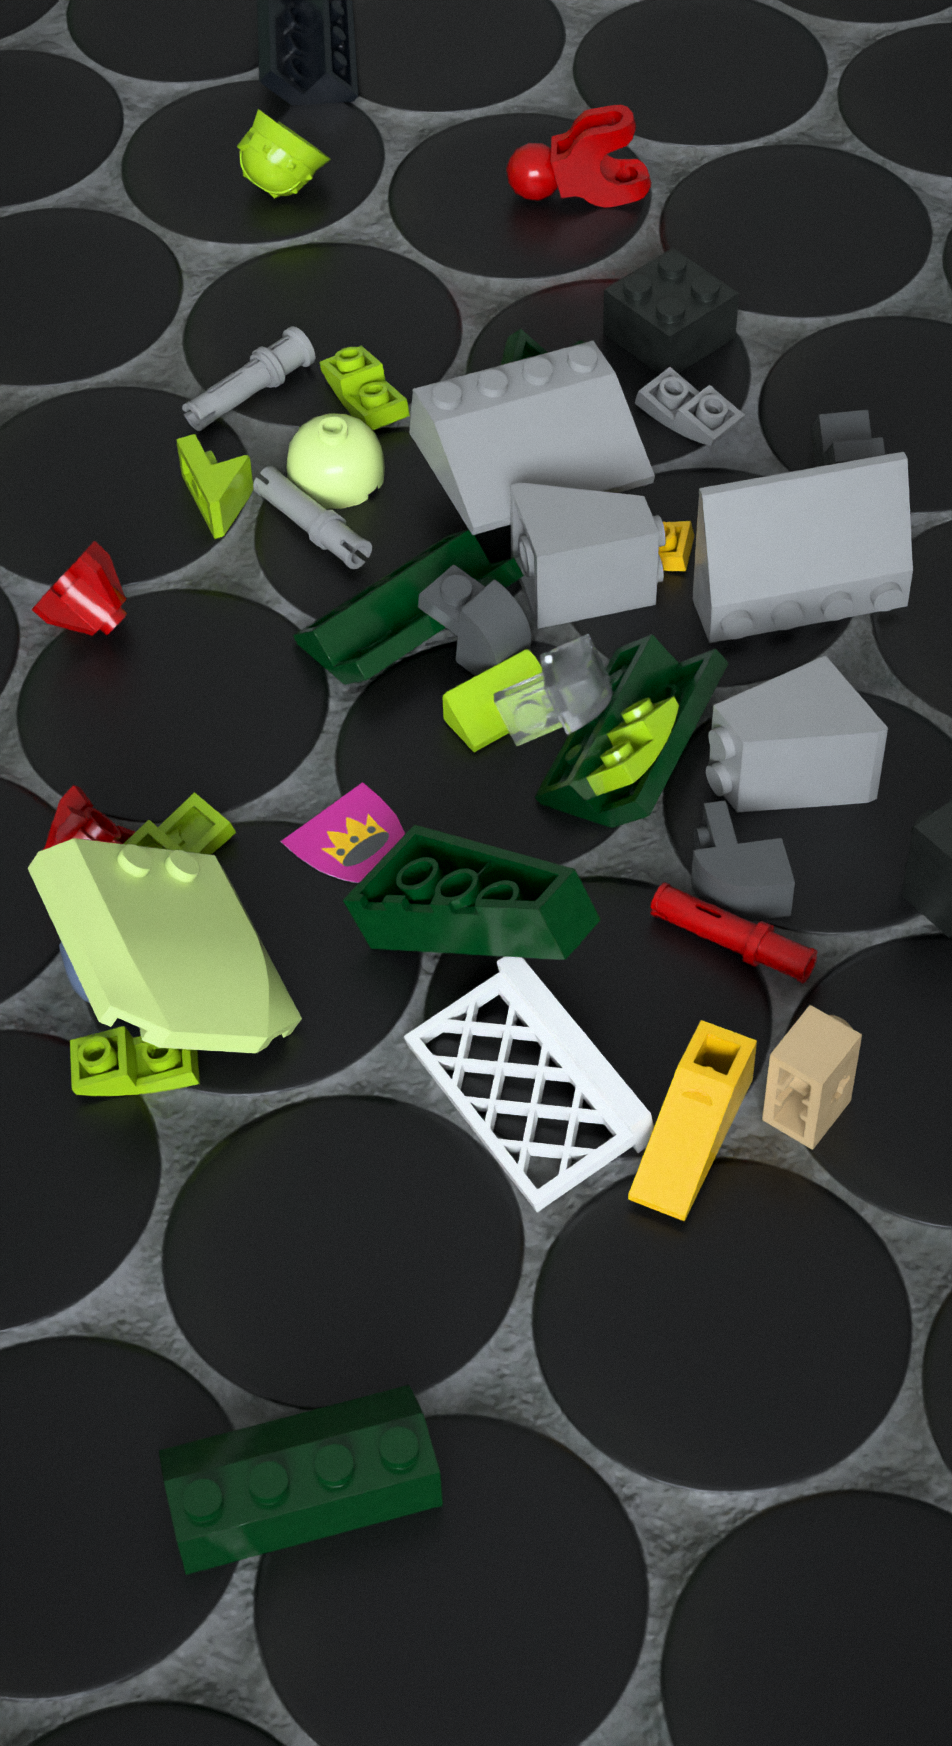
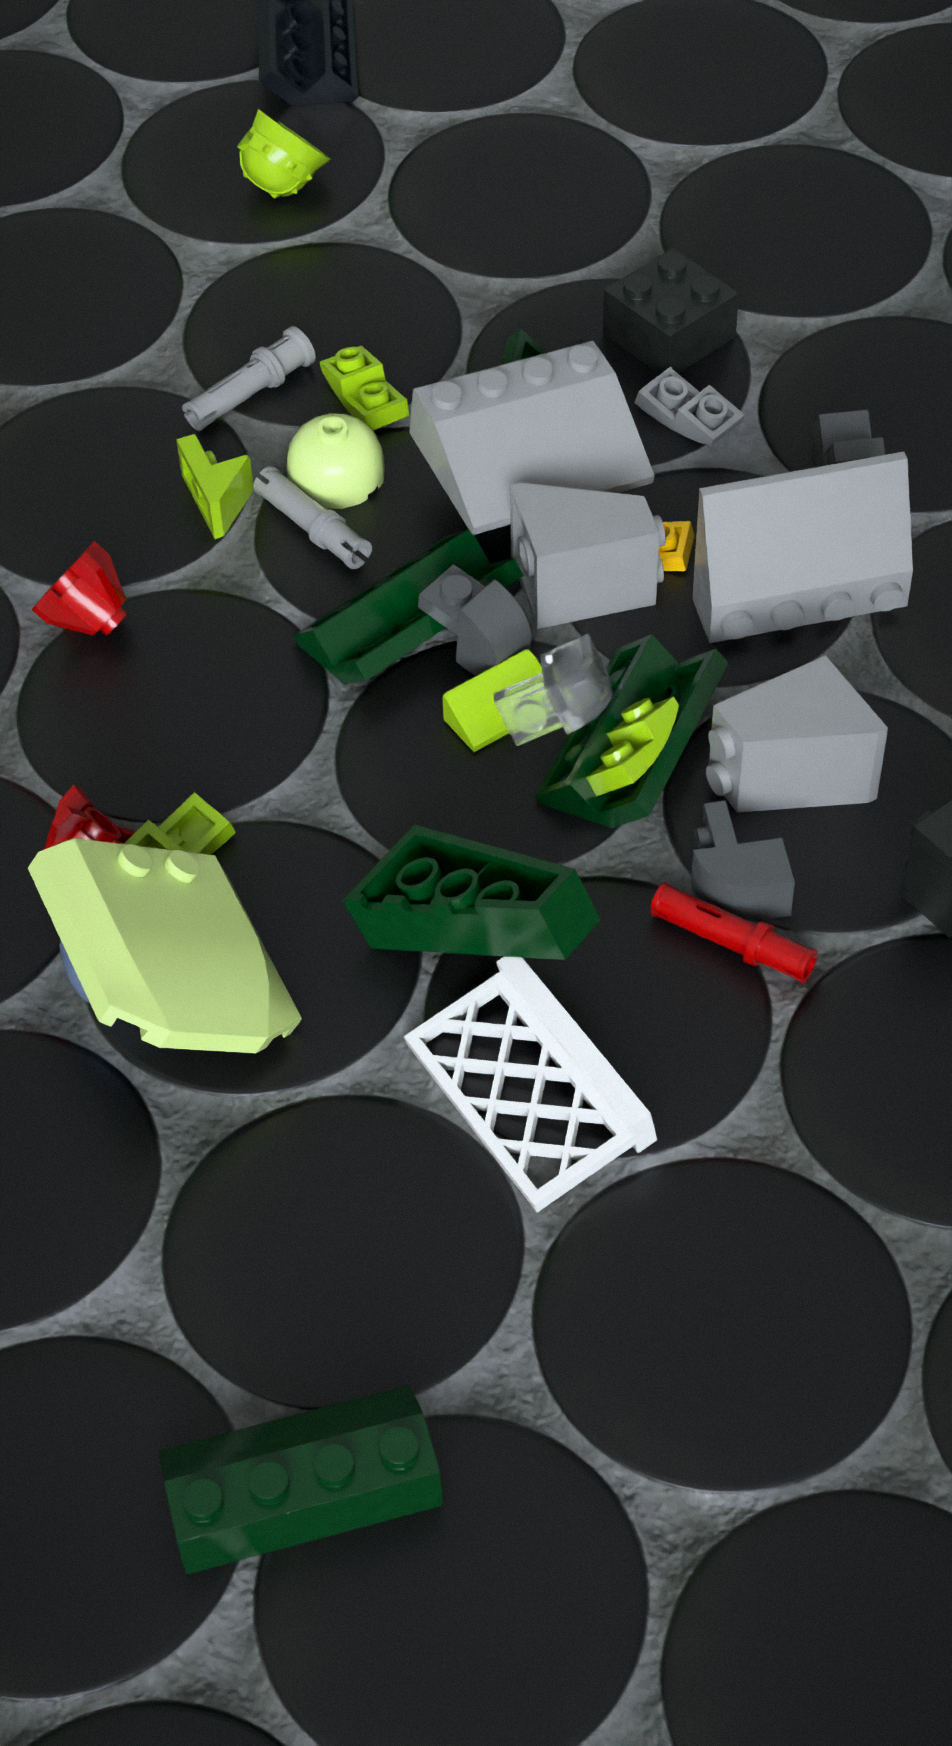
lime slope [70,1026,200,1096] -> none
dark pink sticker [281,782,405,883] -> none
red piece [506,105,652,208] -> none
yellow slope [628,1020,757,1222] -> none
tan brick [762,1005,862,1150] -> none

